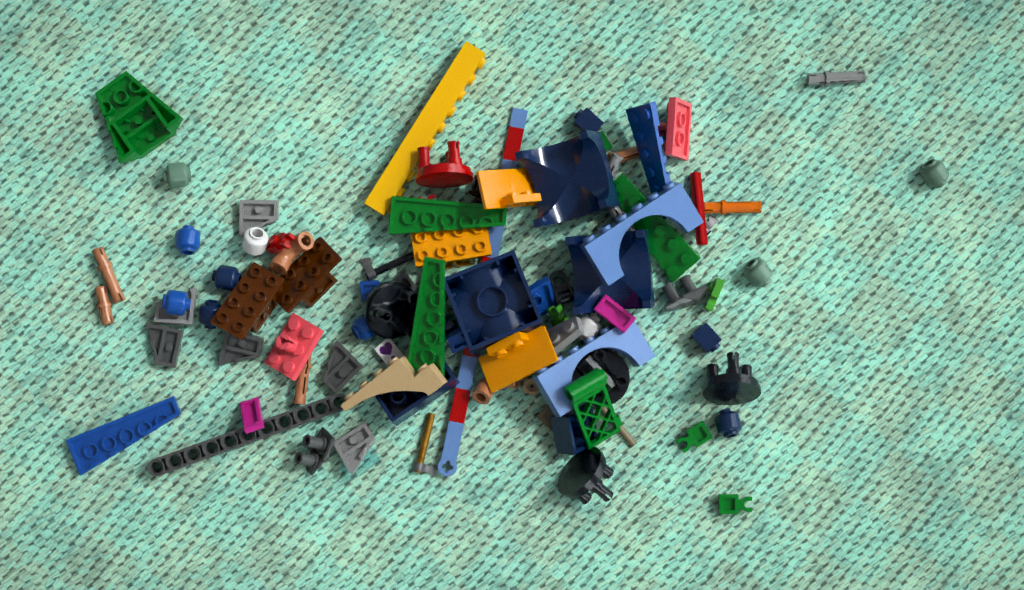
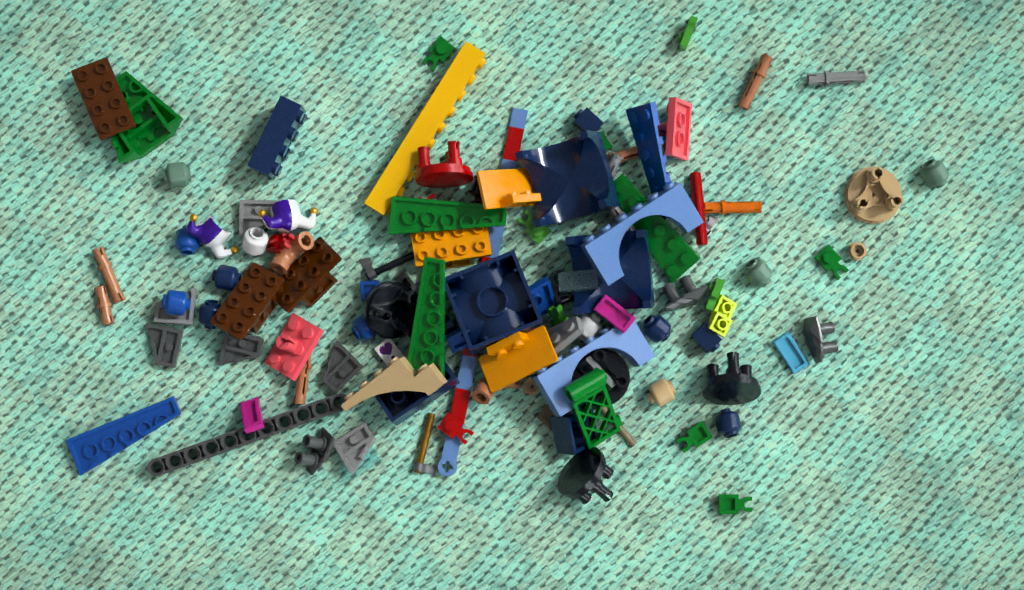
none -> reddish brown bracket [71,57,136,141]
none -> piece [186,214,239,259]
none -> dark blue brick [247,95,307,179]
none -> piece [258,199,318,233]
none -> green plate [422,36,455,72]
none -> red plate [438,412,474,445]
none -> bright green plate [517,210,551,244]
none -> clear light blue tile [558,269,598,293]
none -> dark blue head [642,314,671,342]
none -> tan head [647,378,677,407]
none -> bright green plate [677,16,698,51]
none -> neon yellow slope [708,295,737,337]
none -> nougat pin [737,54,773,110]
none -> medium azure tile [772,332,810,374]
none -> dark grey connector [803,316,838,363]
none -> green plate [814,245,849,280]
none -> tan piece [844,167,904,224]
none -> tan plate [848,242,867,261]

